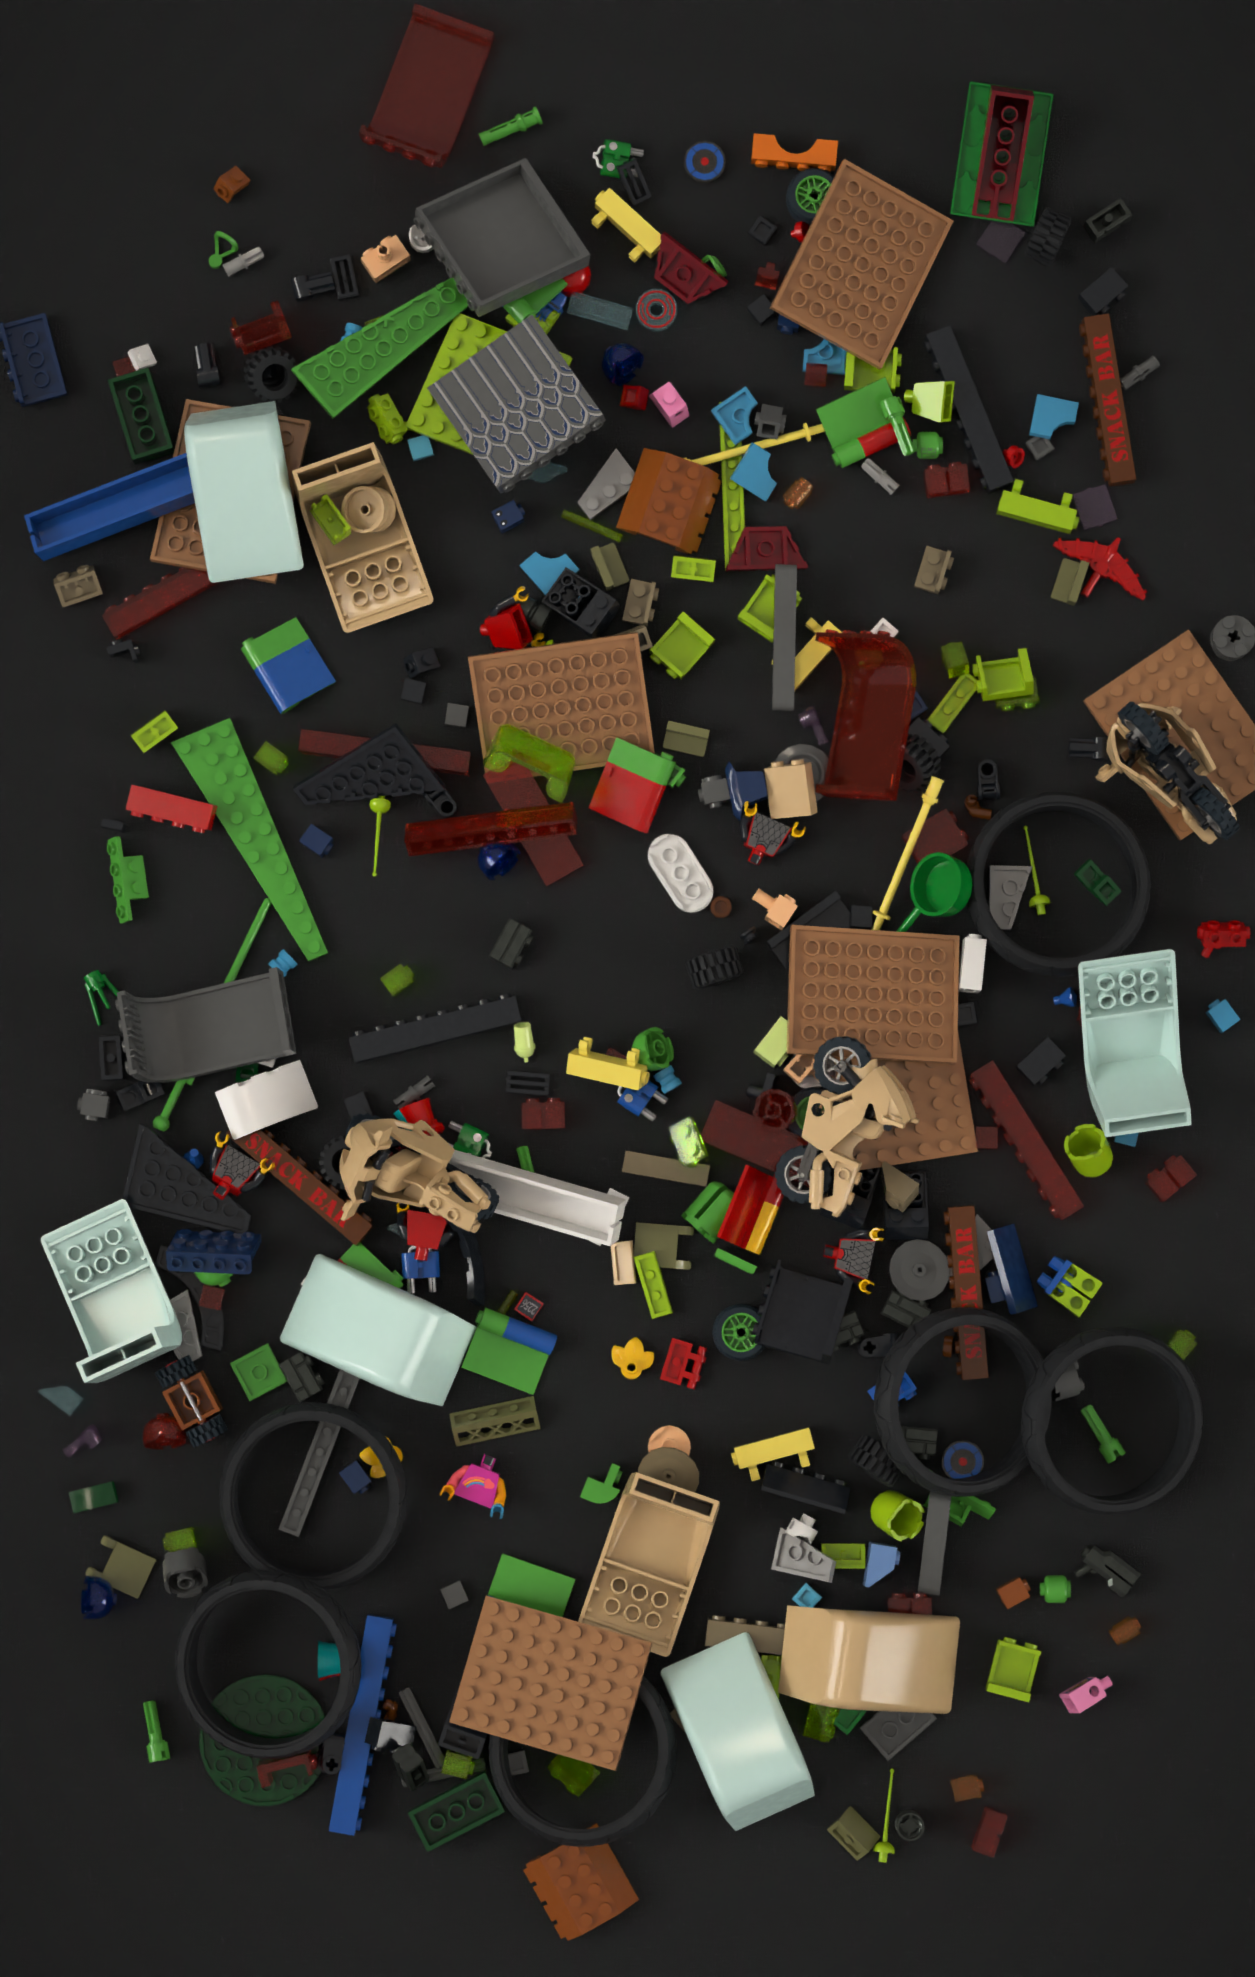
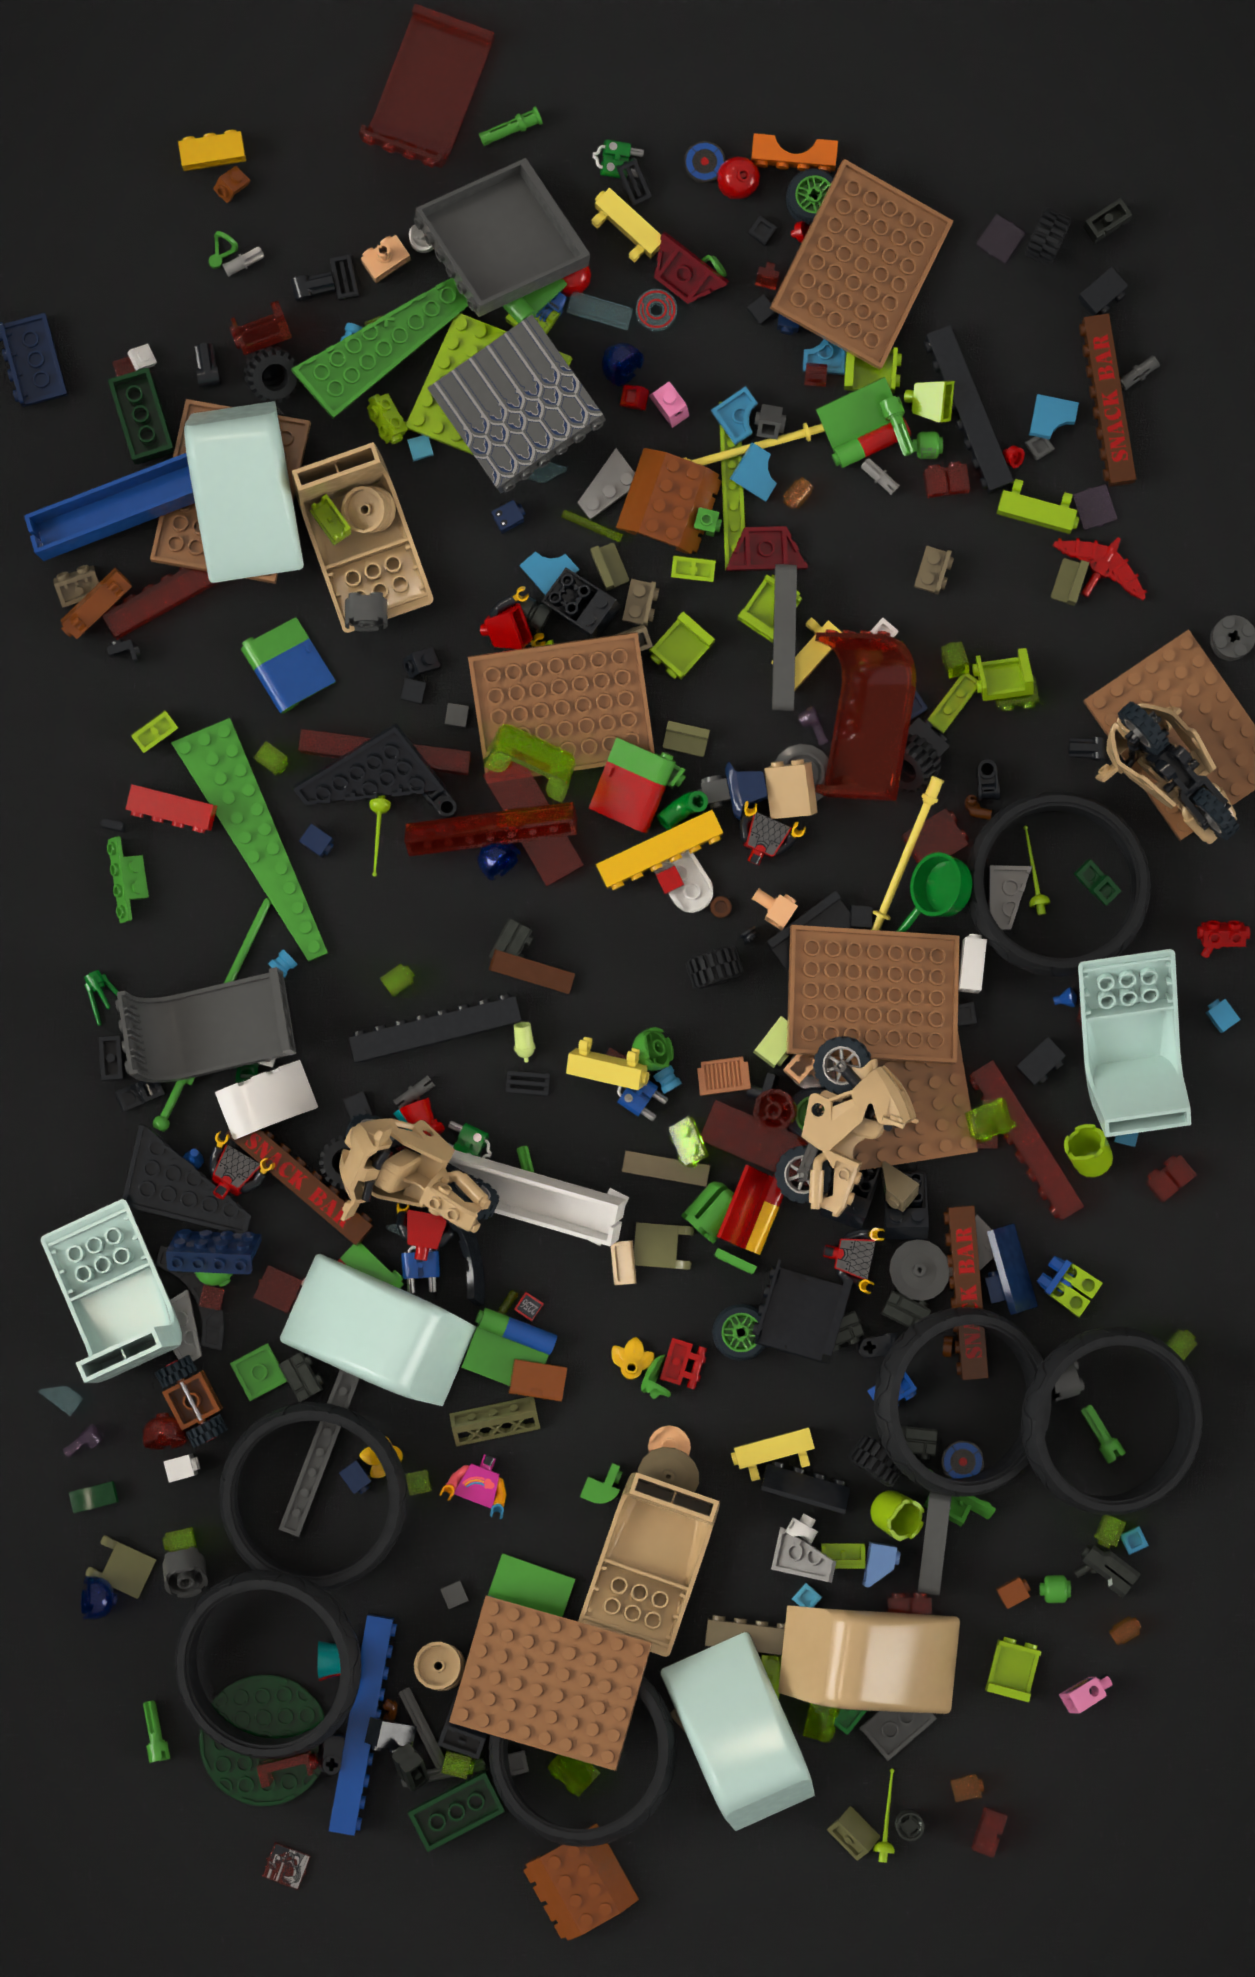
dark grey brick [77,1089,111,1121] -> none
clear red piece [522,1098,565,1130] -> none
lime tile [634,1251,673,1319] -> none
piece [950,81,1053,227] -> none
none -> dark orange brick [61,567,132,639]
none -> white brick [164,1453,201,1482]
none -> yellow brick [178,130,246,171]
none -> clear red piece [253,1265,302,1313]
none -> piece [262,1842,311,1890]
none -> dark grey brick [345,592,388,632]
none -> clear neon green brick [405,1469,432,1495]
none -> tan wheel [414,1642,466,1691]
none -> reddish brown tile [489,949,575,994]
none -> dark orange piece [509,1359,567,1402]
none -> yellow brick [596,810,723,890]
none -> bright green piece [641,1354,671,1399]
none -> green cylinder [656,791,708,830]
none -> red tile [656,866,684,894]
none -> bright green bracket [694,508,722,537]
none -> nougat window [697,1056,751,1096]
none -> red cylinder [717,156,760,199]
none -> clear neon green bracket [965,1098,1017,1142]
none -> clear neon green brick [1094,1515,1126,1549]
none -> dark azure tile [1120,1526,1149,1555]

